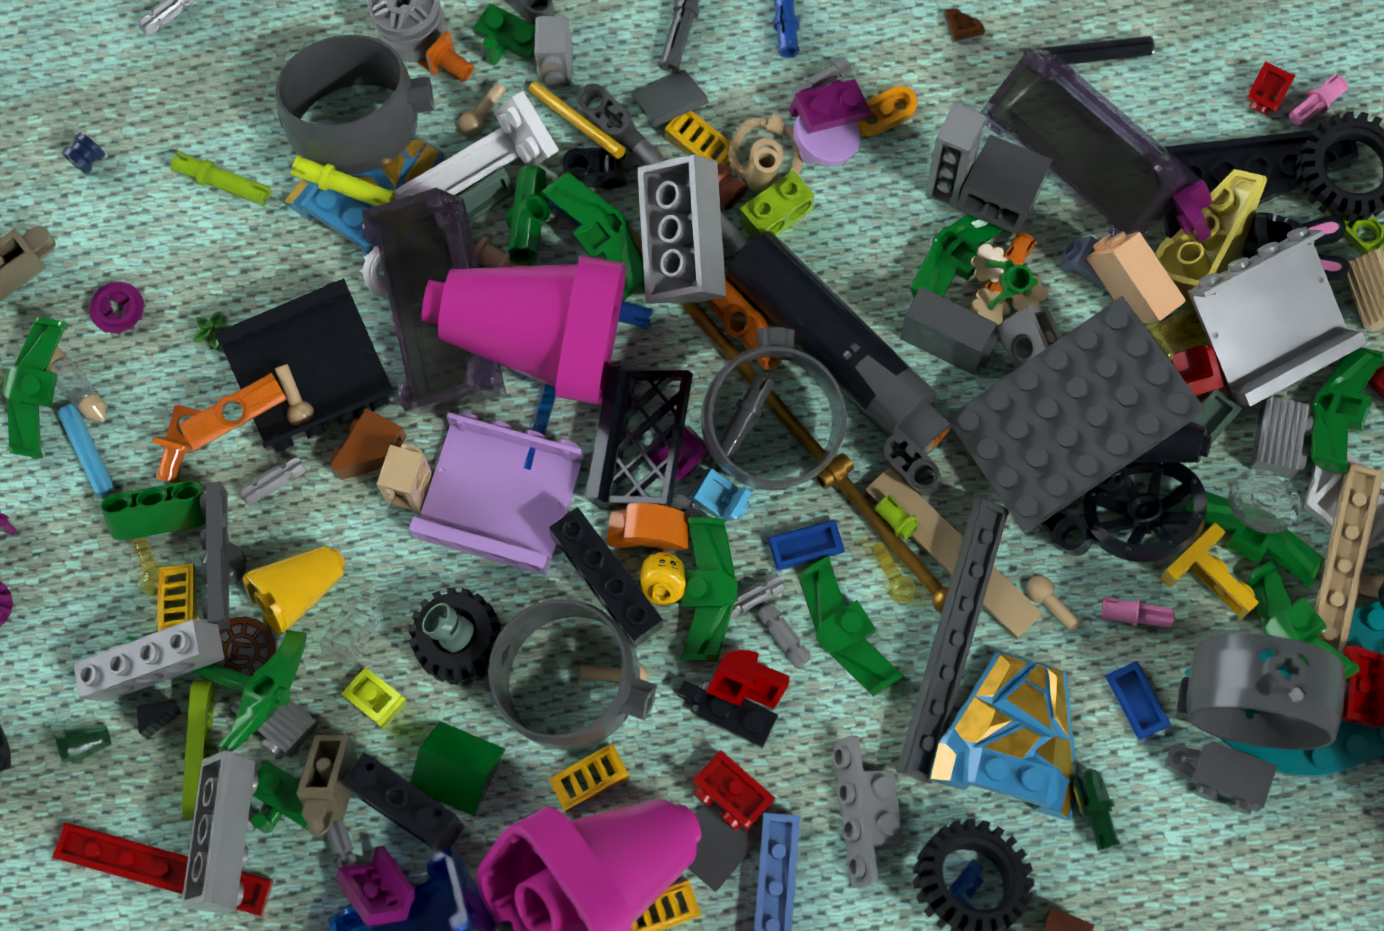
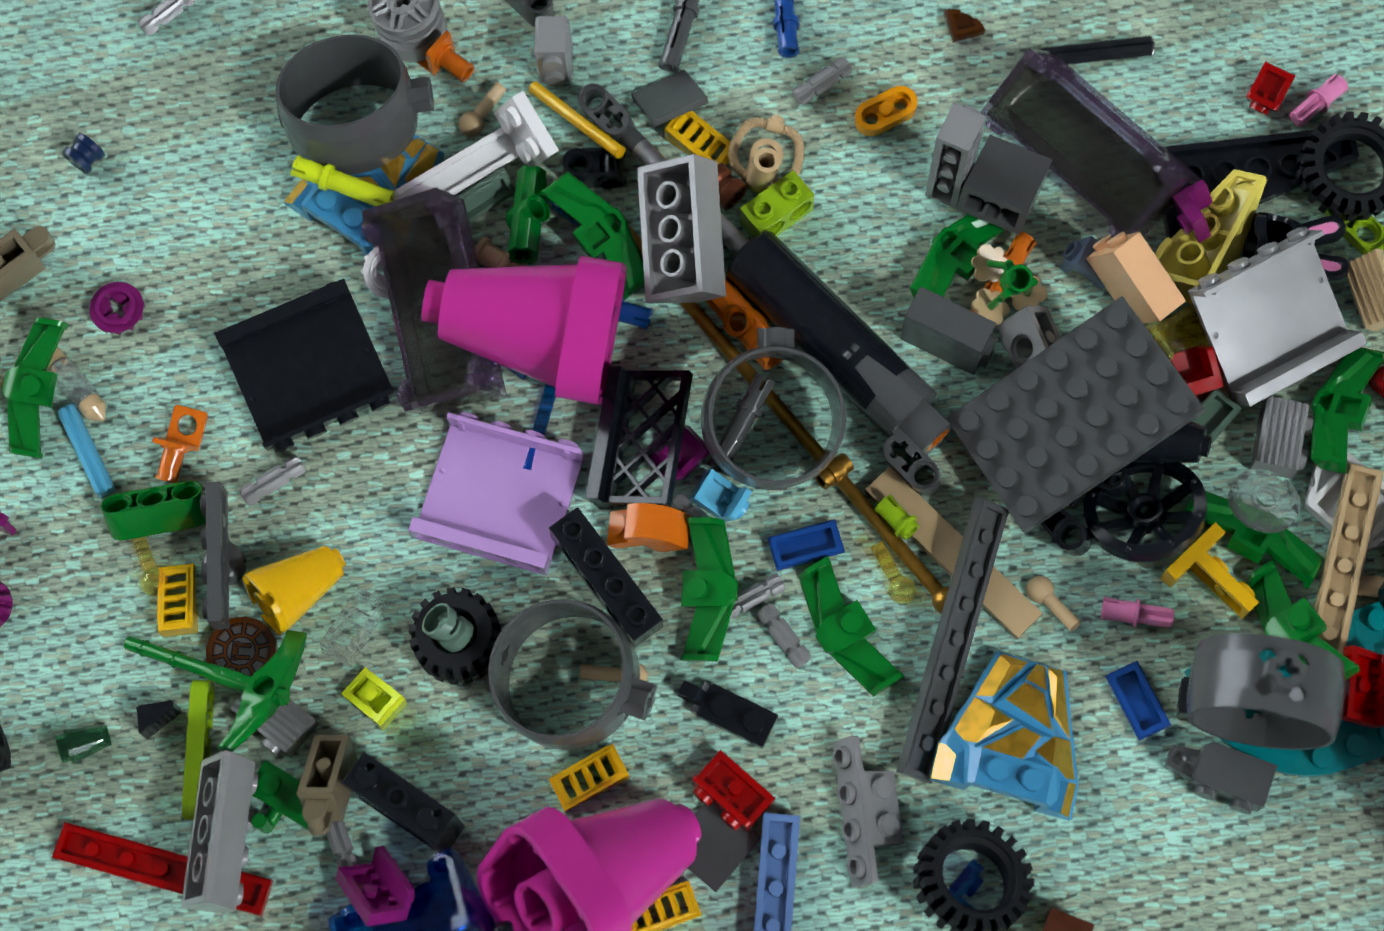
light grey brick [73,619,224,702] -> none
lime pin [170,151,272,207] -> none
orange piece [178,373,287,451] -> none
bright green plant [193,311,230,351] -> none
tan bar [275,364,315,428] -> none
dark orange slope [330,408,407,480] -> none
tan brick [377,444,433,513] -> none
green slope [410,721,505,816] -> none
green plate [473,3,535,65] -> none
yellow head [640,553,686,605] -> none
red brick [706,650,790,709] -> none
magenta bracket [789,79,871,134] -> none
lavender tile [793,116,860,166] -> none
dark green arm [1073,768,1120,851] -> none

